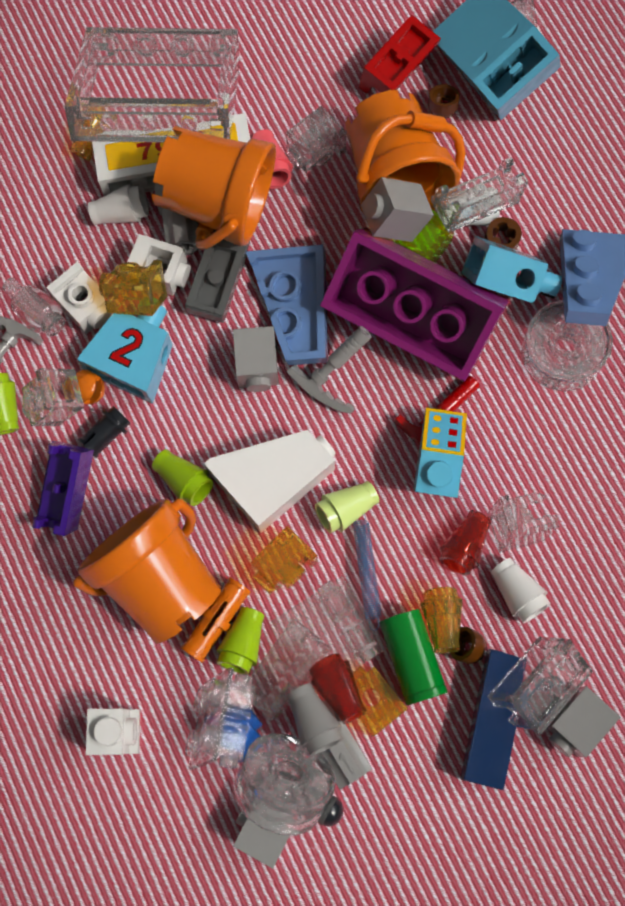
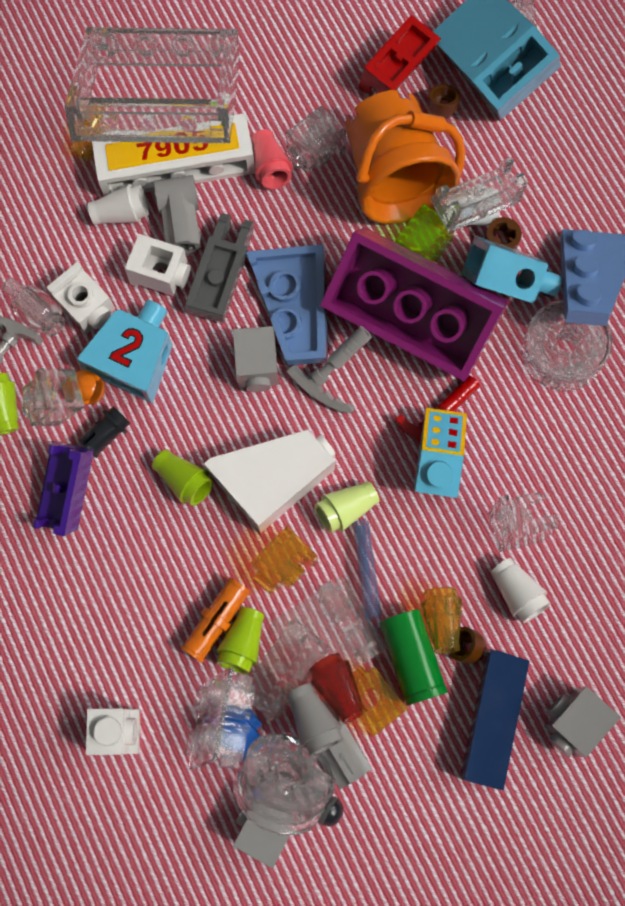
orange piece [73,498,221,644] -> none
clear yellow brick [99,260,167,316] -> none
orange piece [152,126,276,250] -> none
light grey brick [361,177,434,242] -> none
clear red cone [439,510,492,576] -> none
clear hinge [487,637,593,734] -> none

